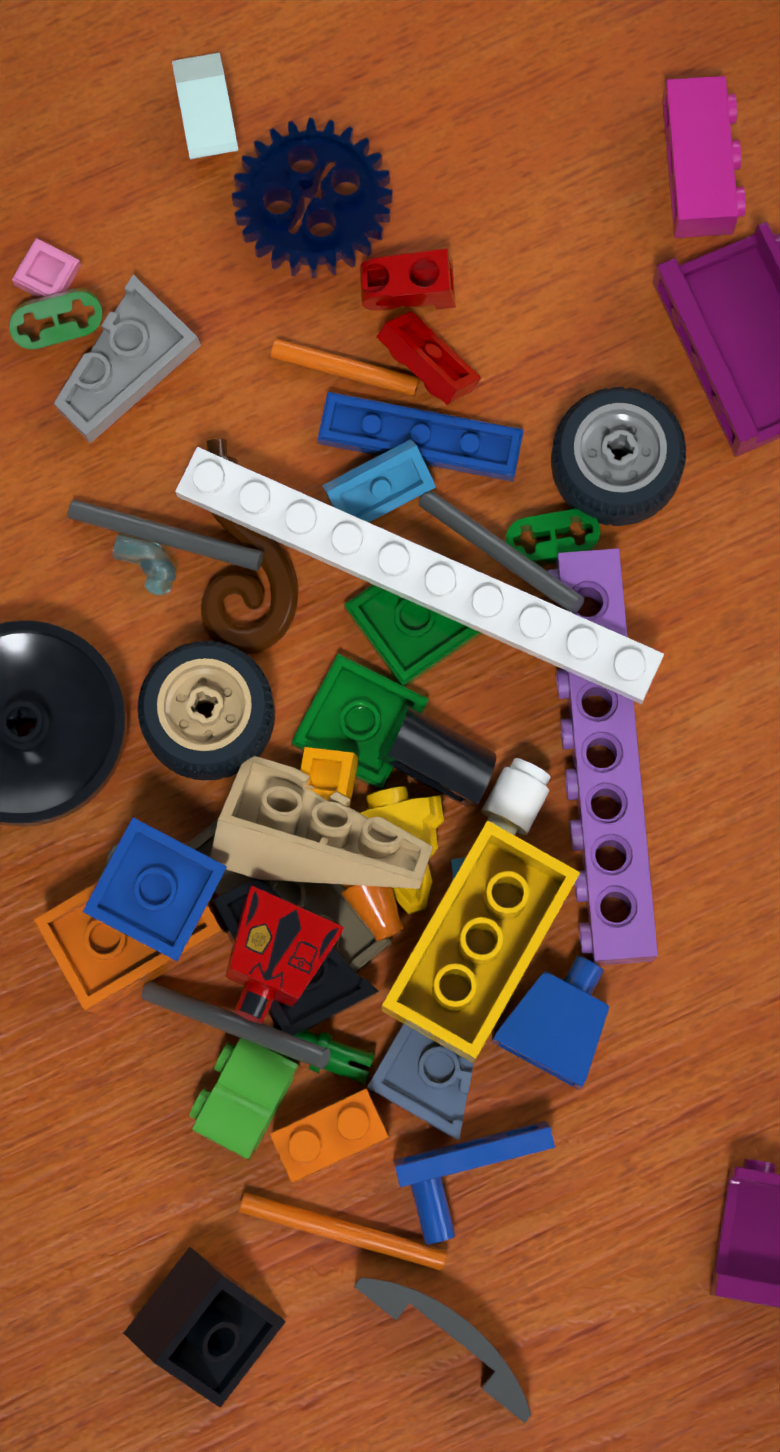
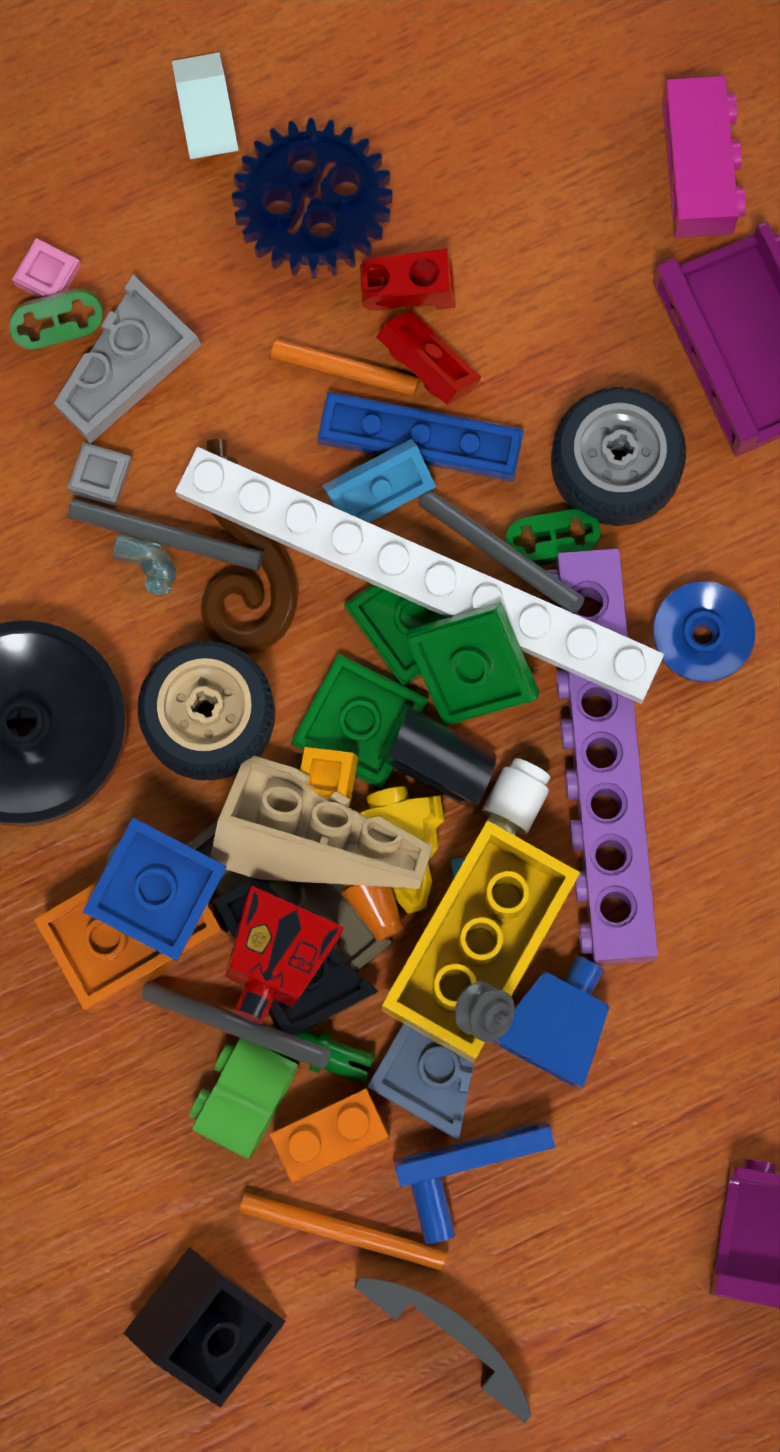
none -> light grey tile [67,442,132,507]
none -> green tile [404,602,540,726]
none -> dark grey wheel [455,982,514,1042]
none -> blue dish [653,581,756,682]

